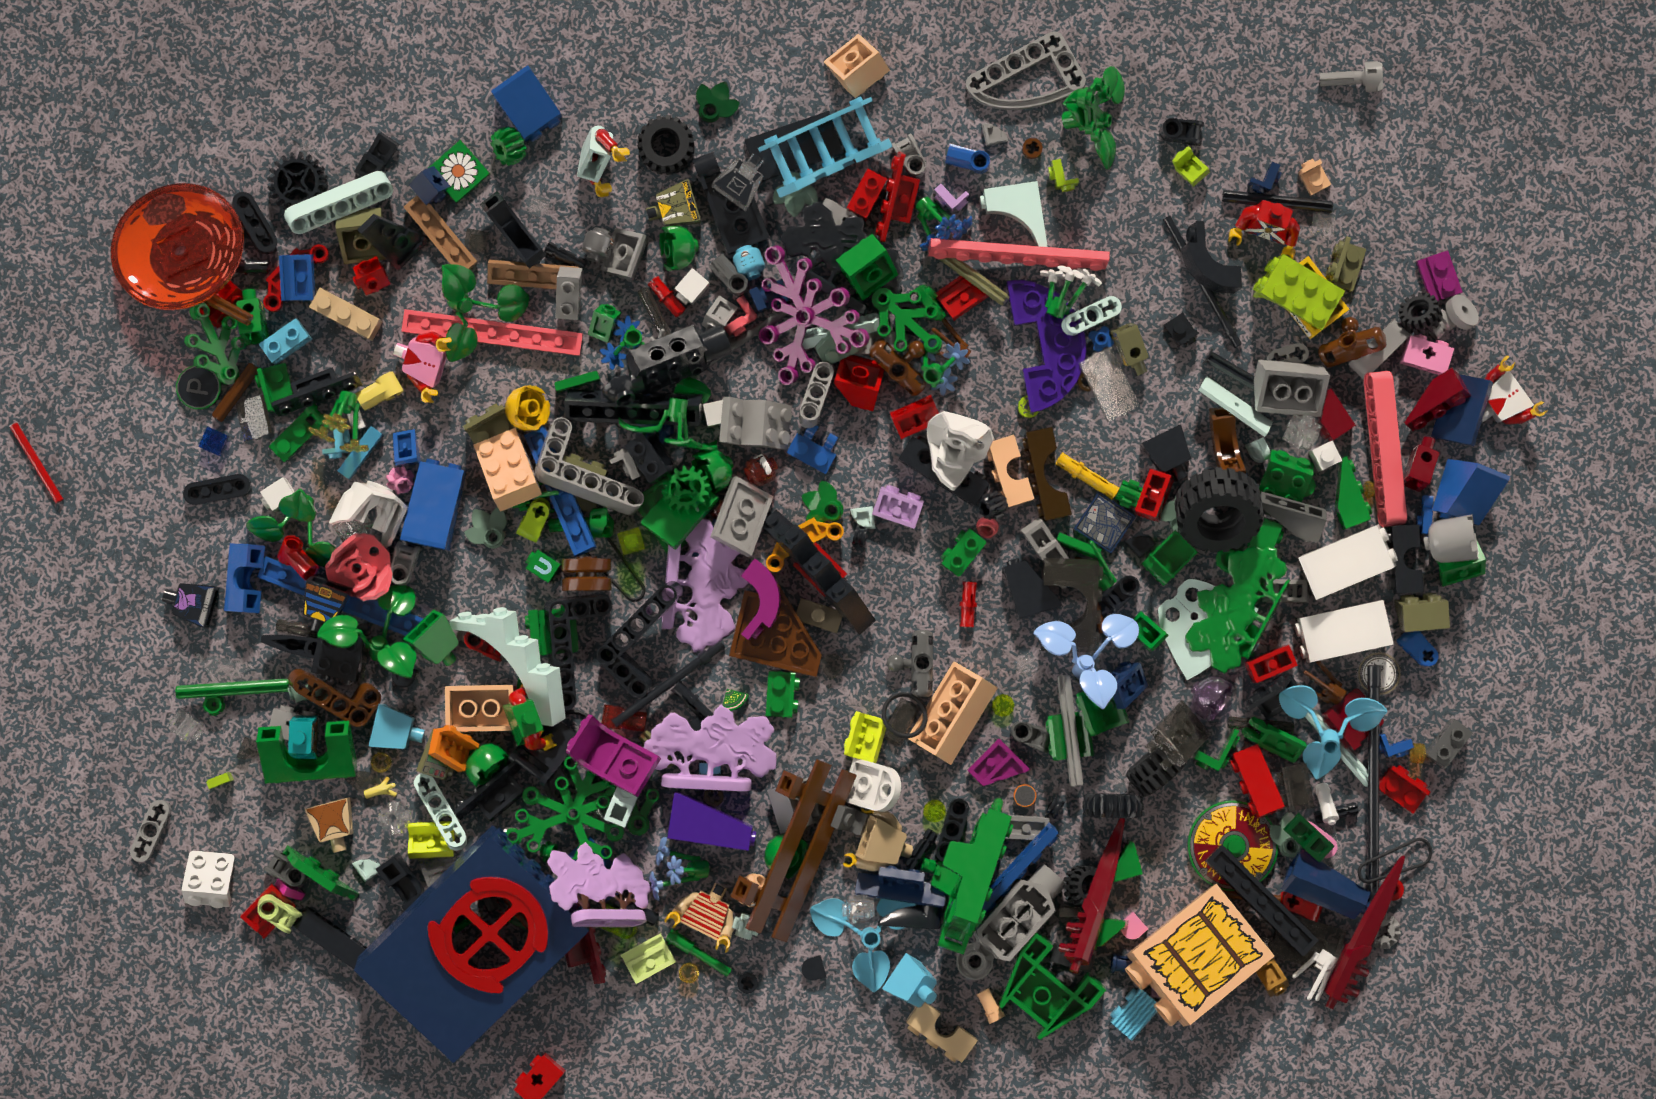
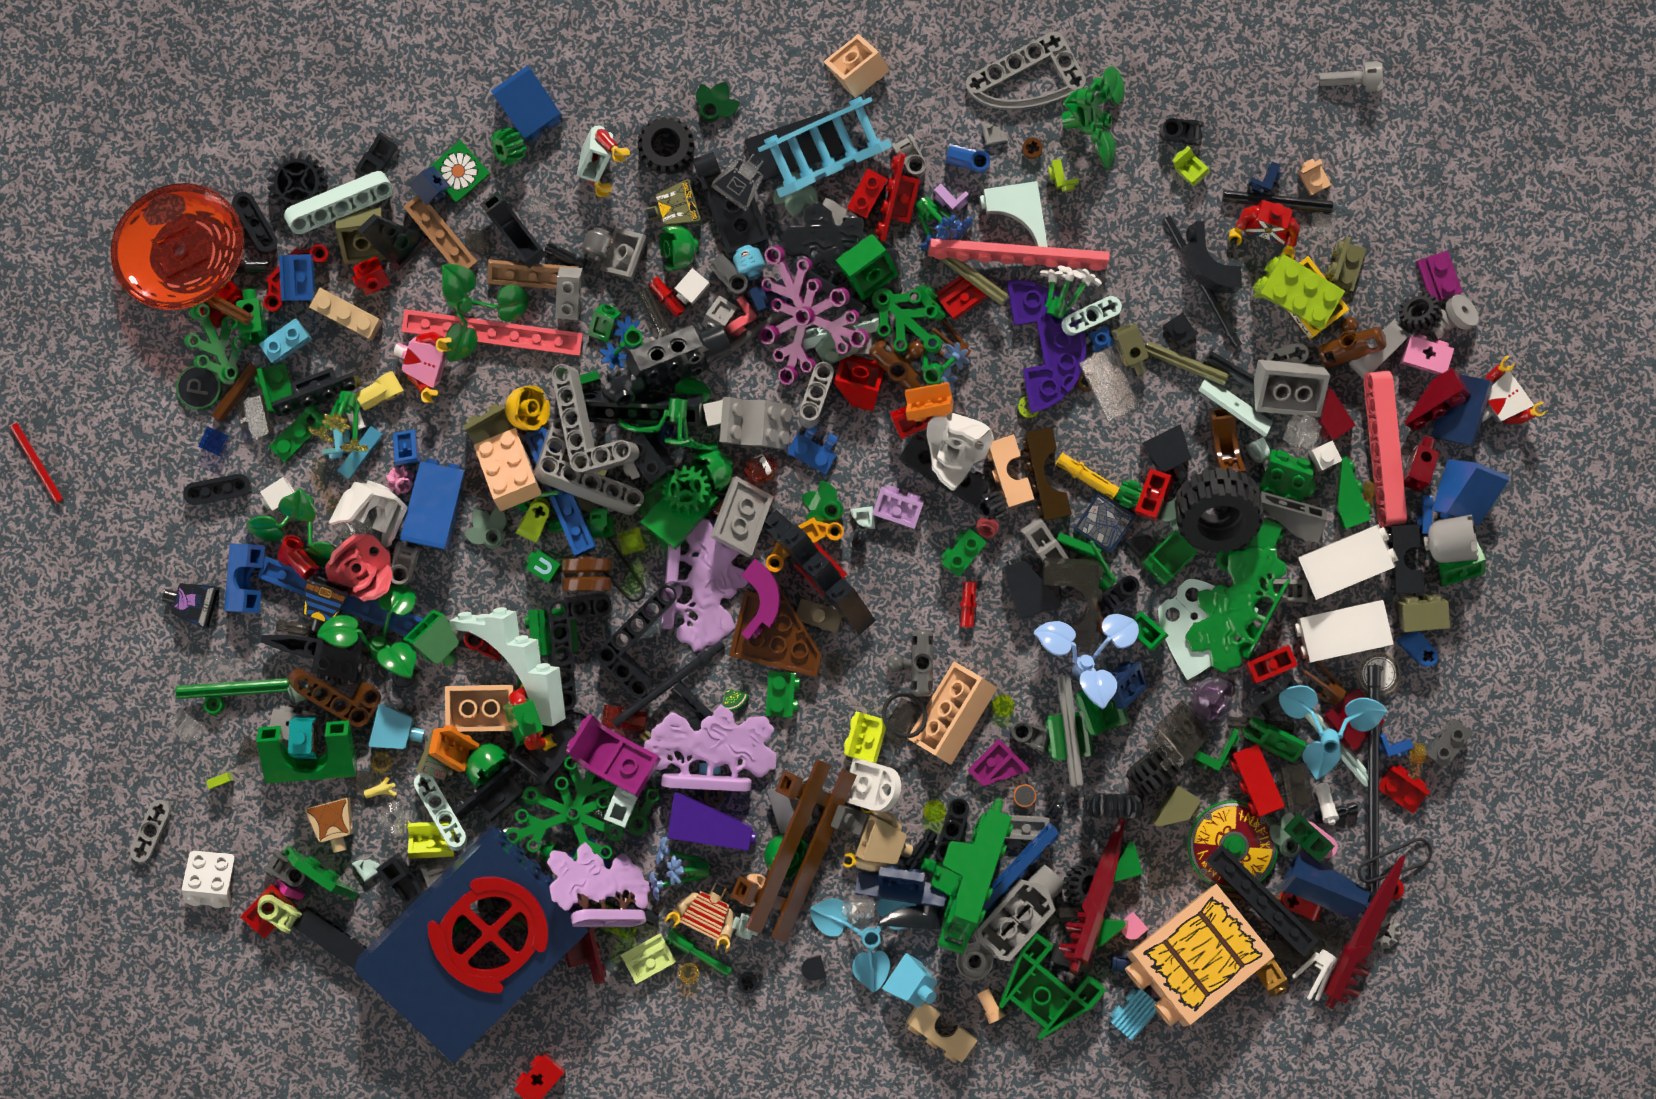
none -> light grey beam [552,364,639,474]
none -> orange bracket [905,382,954,421]
none -> olive axle [1145,341,1228,385]
none -> olive slope [1150,784,1202,827]

